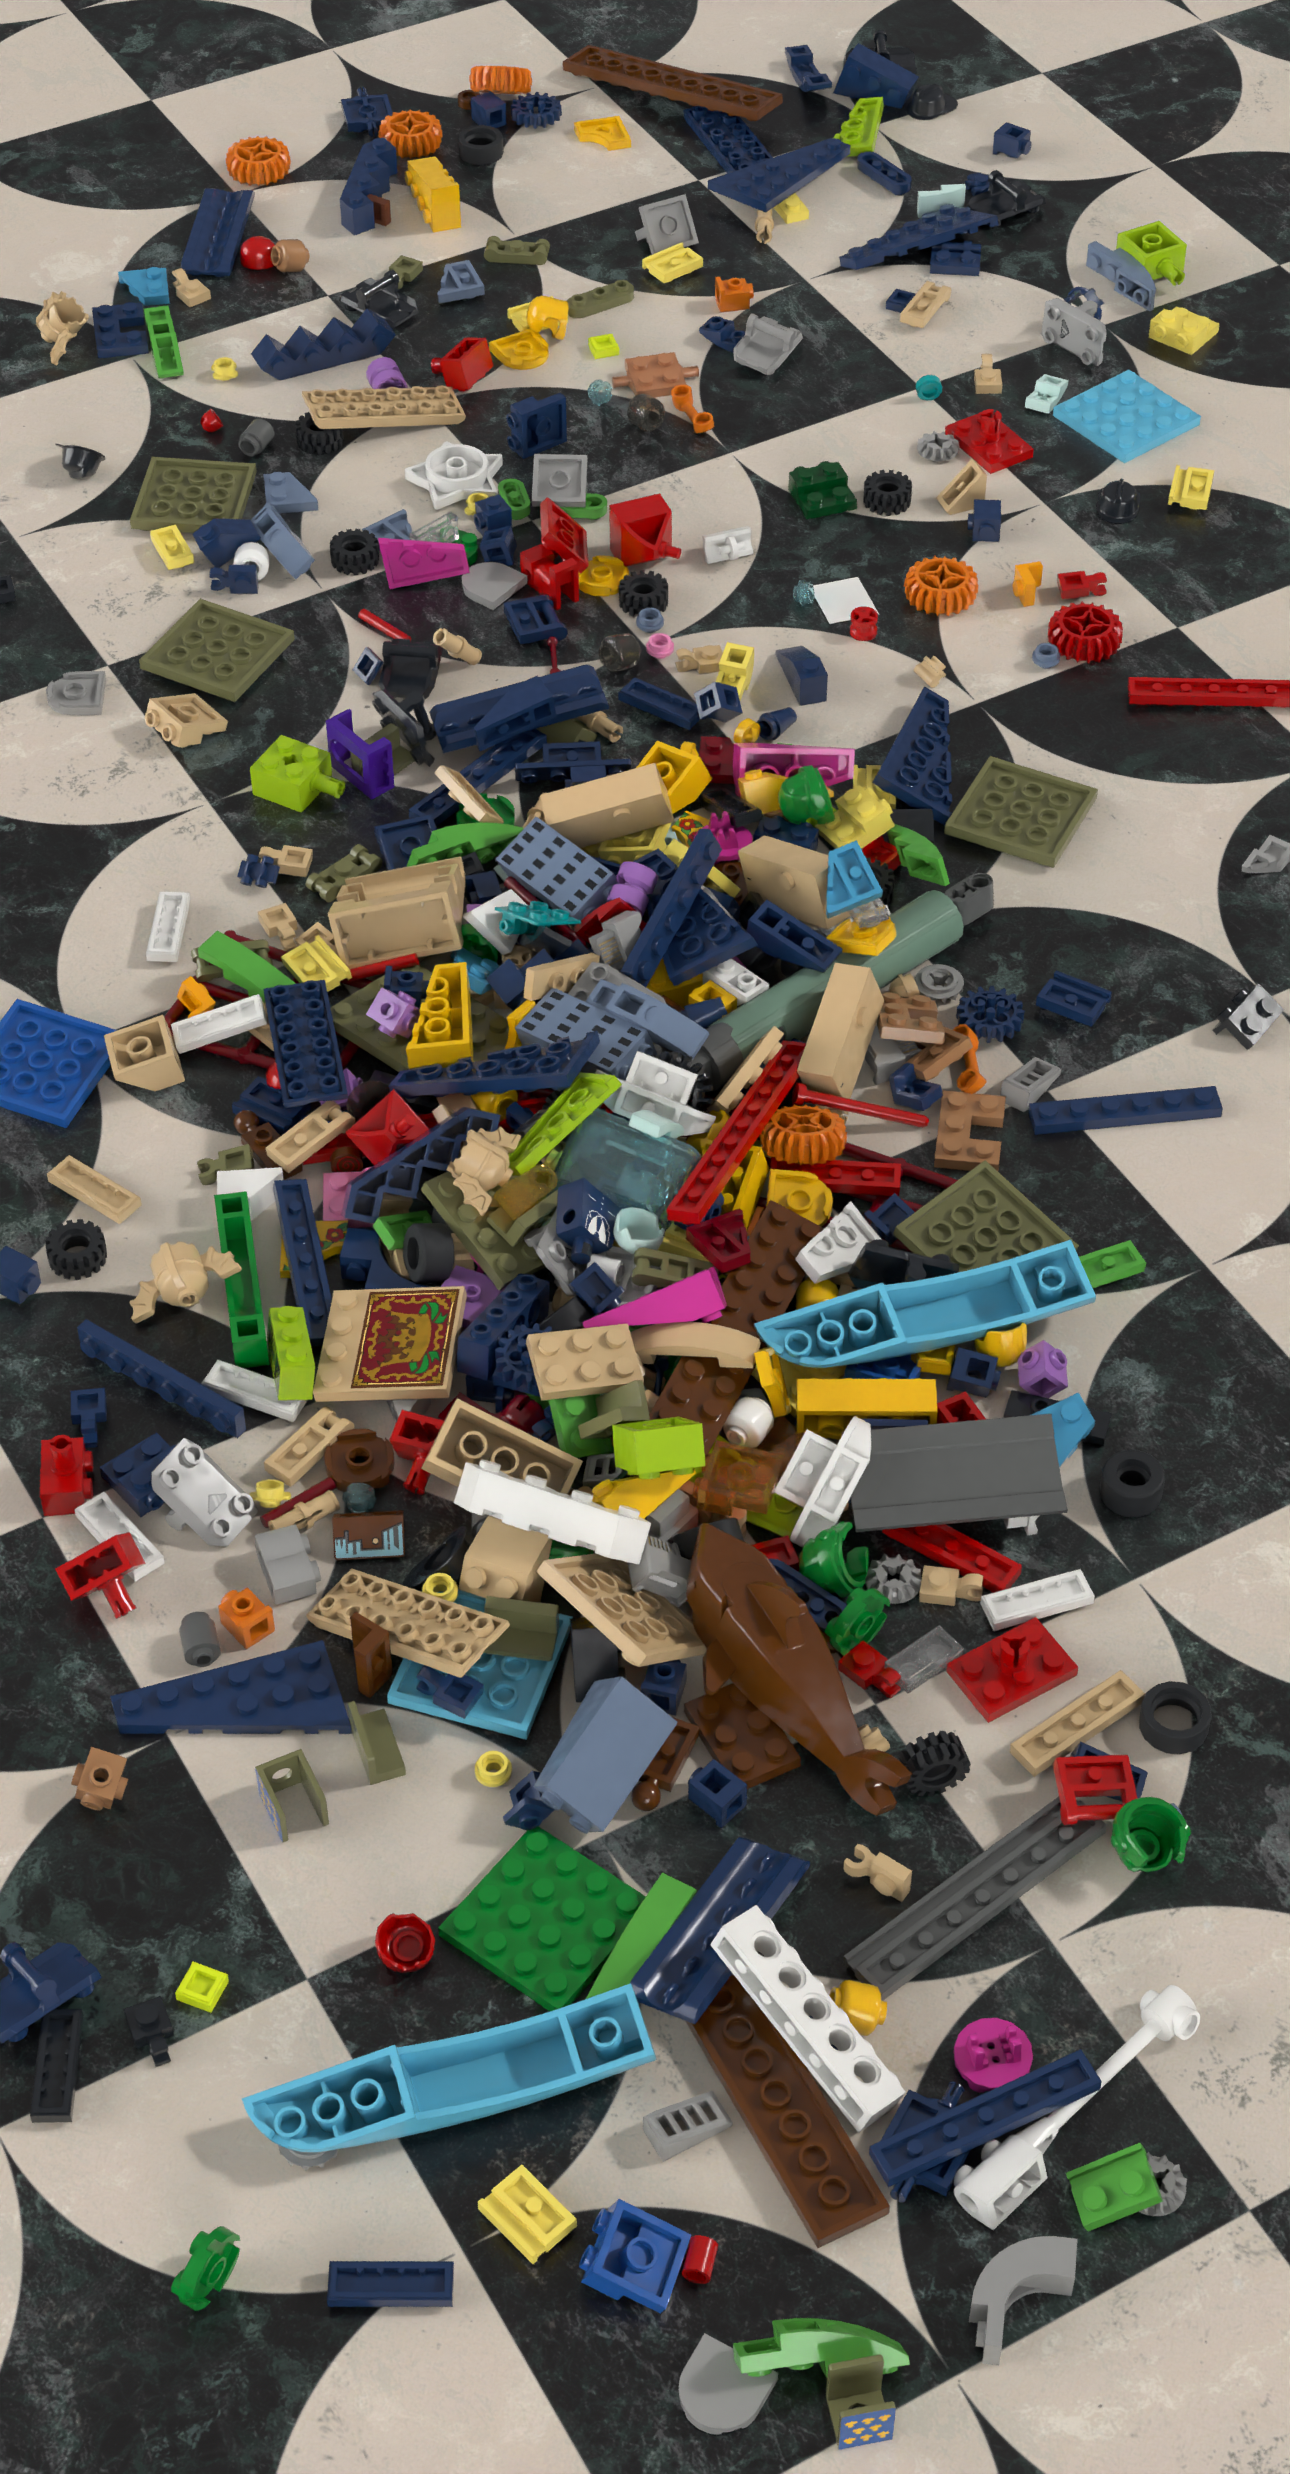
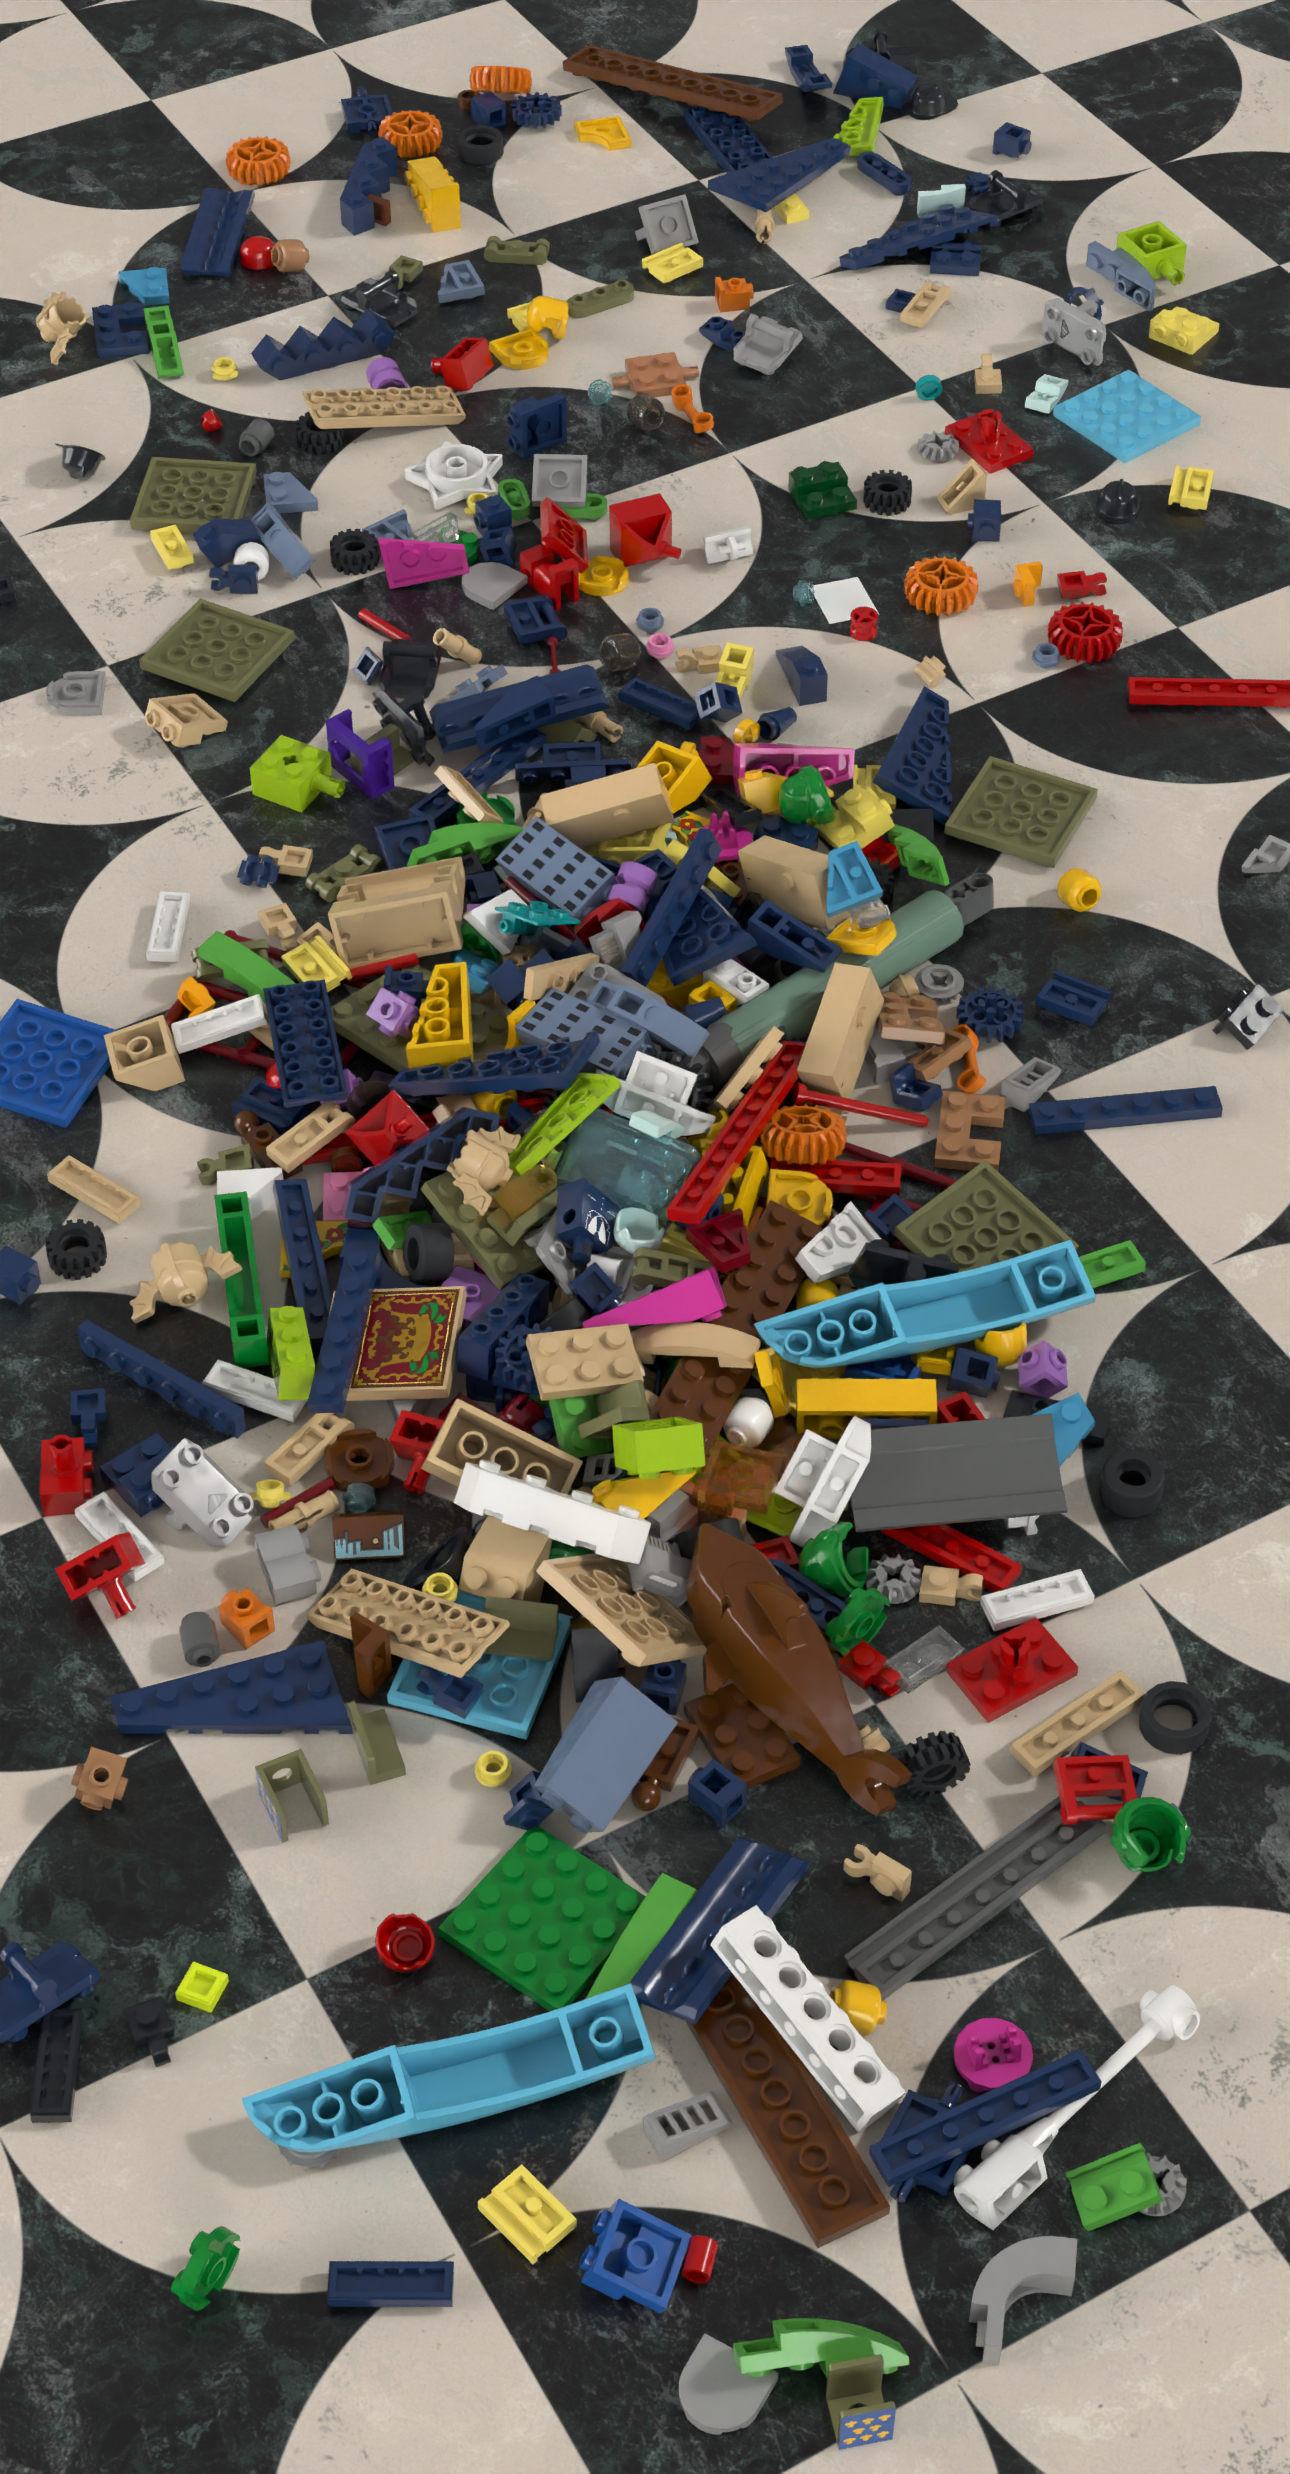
tan plate [172,268,211,307] -> none
neon yellow tile [588,334,619,359] -> none
black tyre [619,570,668,617] -> none
none -> dark blue plate [307,1250,381,1413]
none -> sand blue wing [449,664,508,701]
none -> yellow head [1057,868,1102,912]

